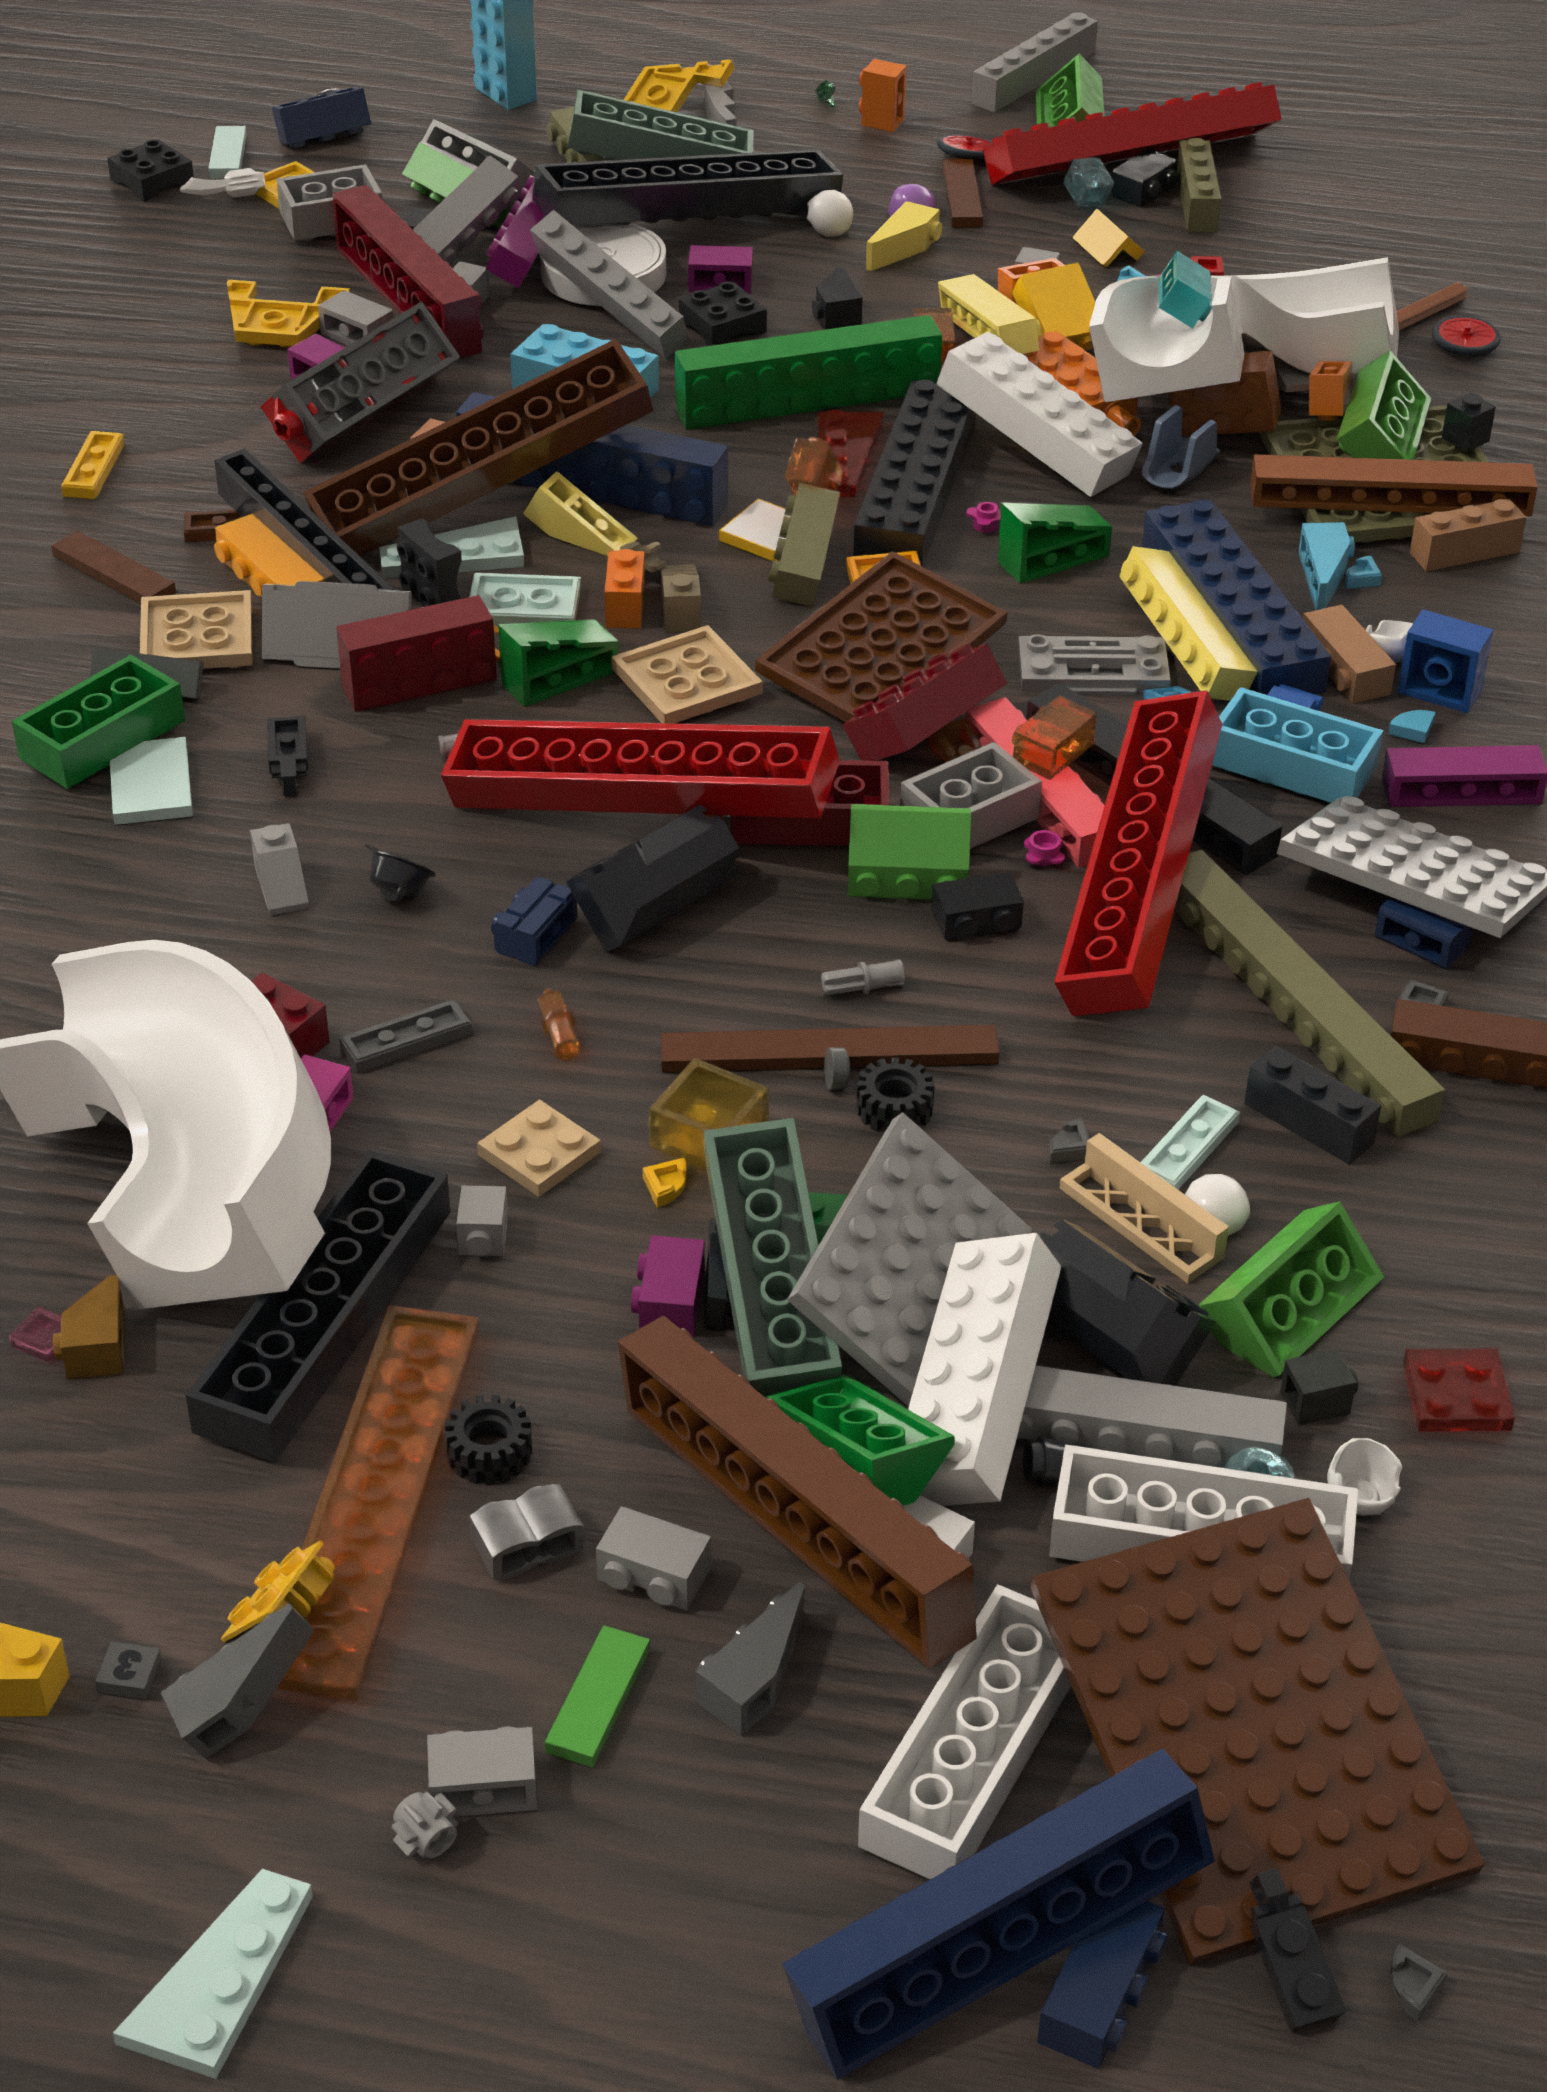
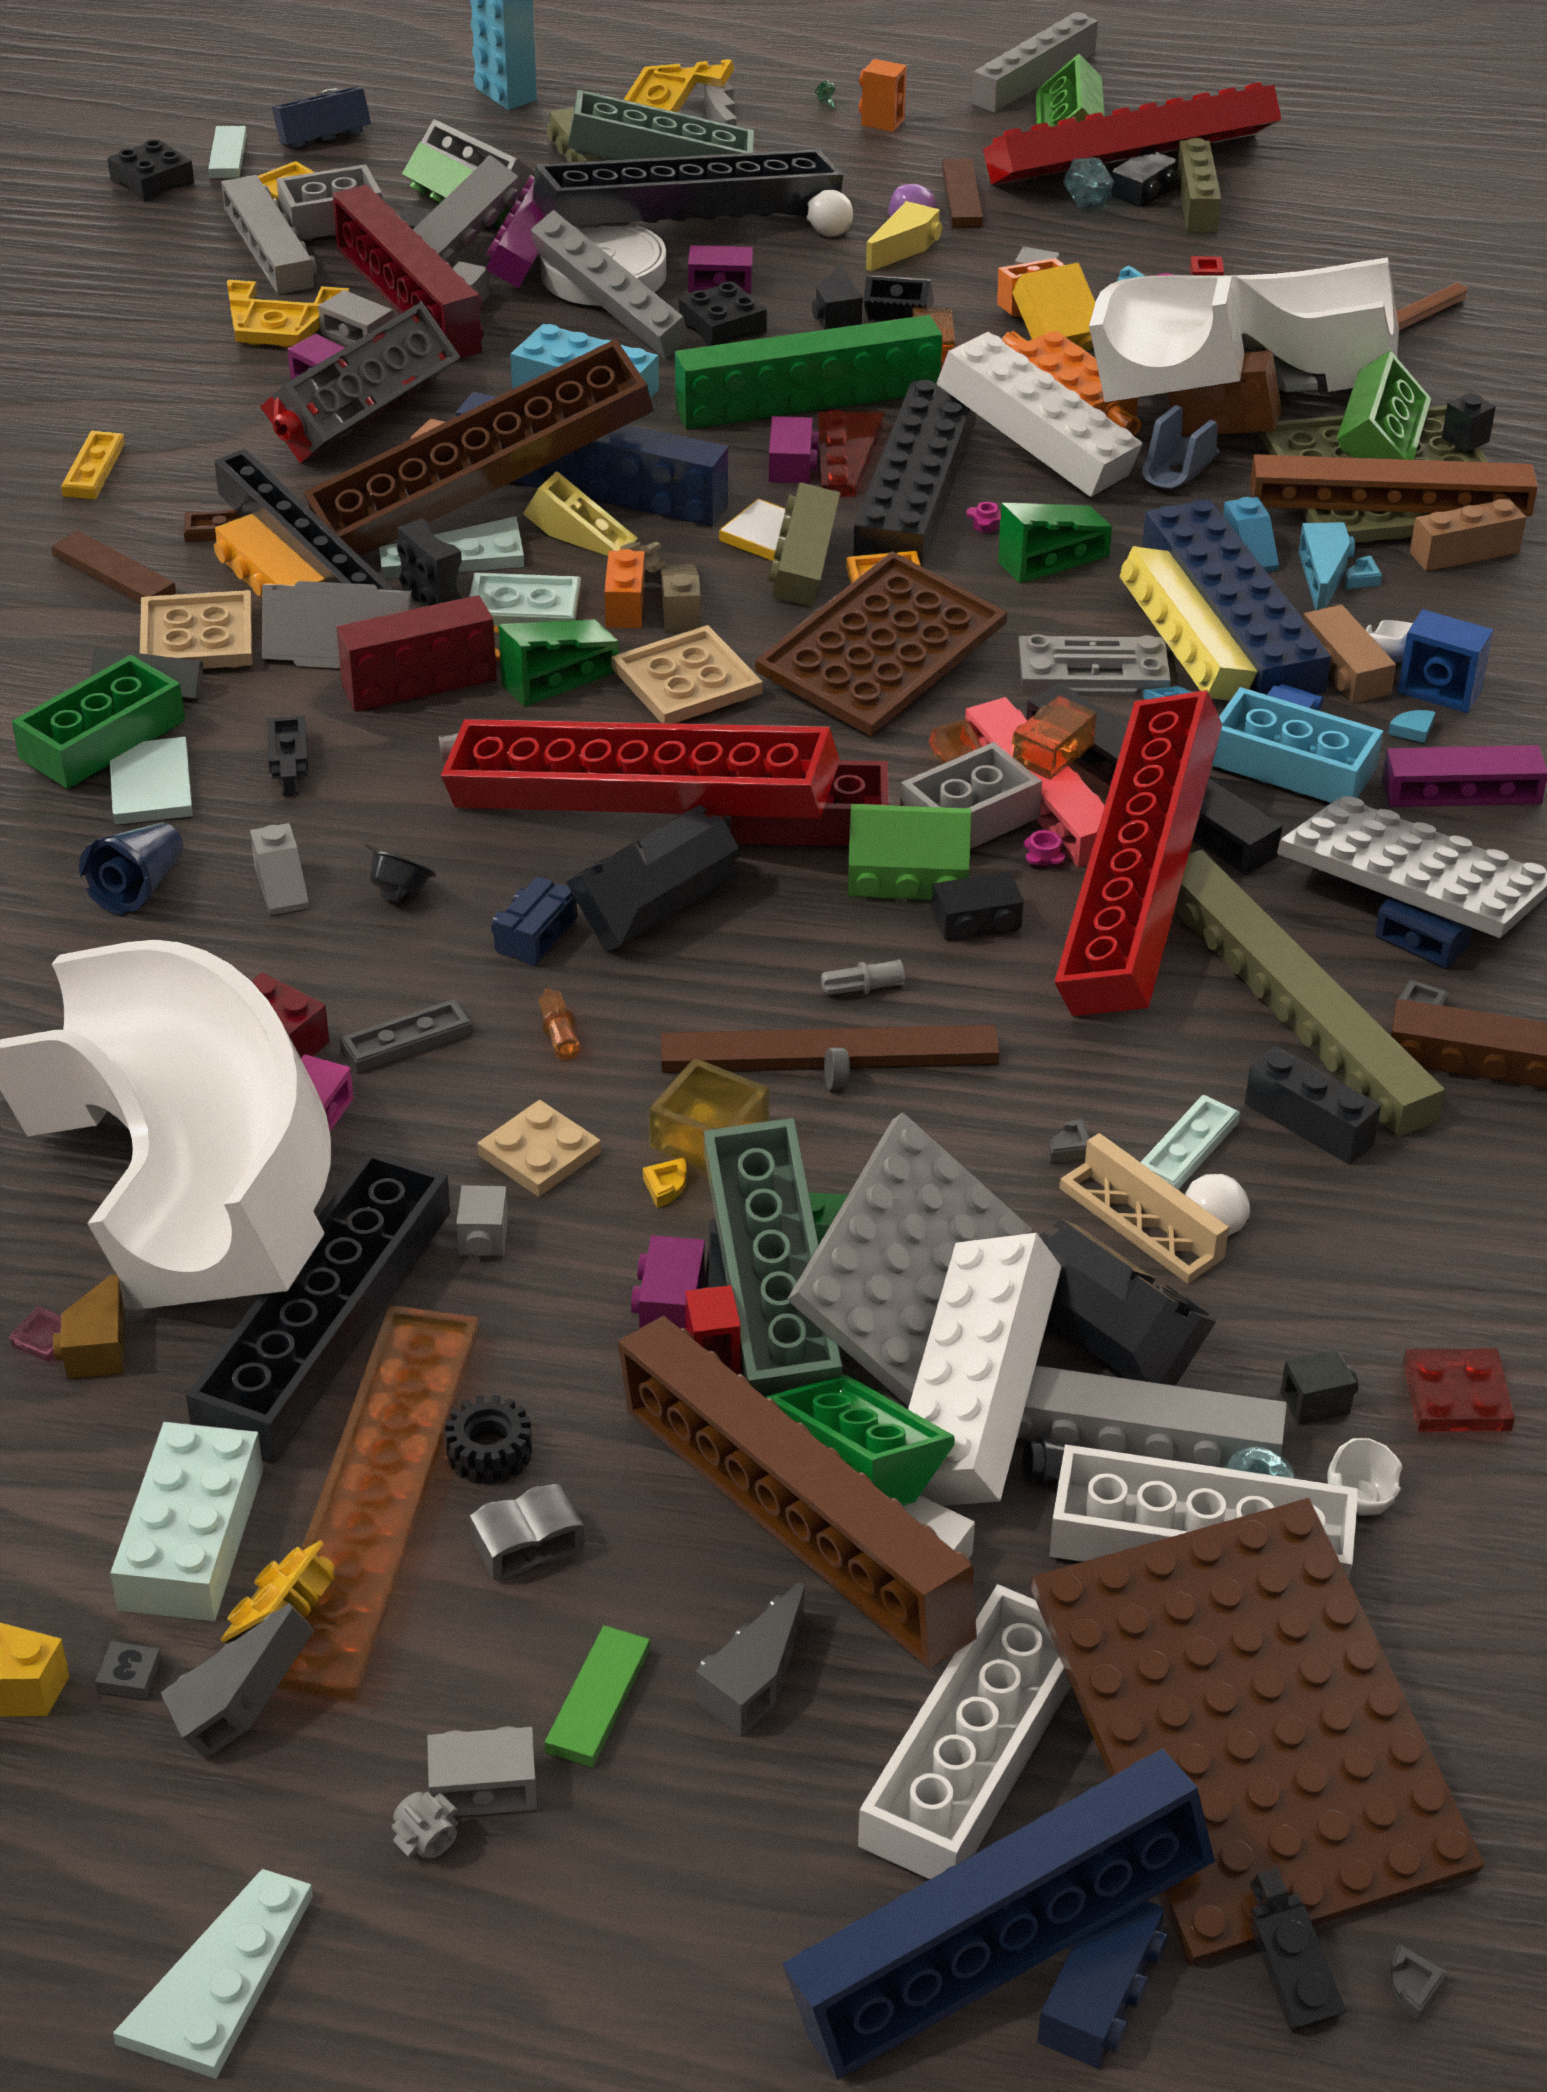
white piece [180,168,266,198] -> none
light grey brick [596,1506,711,1611] -> none
clear orange brick [784,437,843,496] -> none
dark red brick [842,643,1008,761] -> none
black tyre [856,1058,935,1133] -> none
wheel [937,135,992,159] -> none
light yellow brick [938,274,1042,354] -> none
yellow panel [1073,209,1145,267] -> none
teal brick [1159,251,1213,329] -> none
bright green slope [1198,1201,1384,1377] -> none
orange brick [1309,361,1352,421] -> none
red wheel [1432,316,1501,356] -> none
none -> dark blue cone [79,823,183,914]
none -> light aqua brick [110,1422,263,1622]
none -> light grey brick [221,175,317,295]
none -> red piece [685,1285,741,1374]
none -> magenta brick [769,416,819,484]
none -> black brick [863,275,934,322]
none -> dark azure slope [1223,497,1279,572]

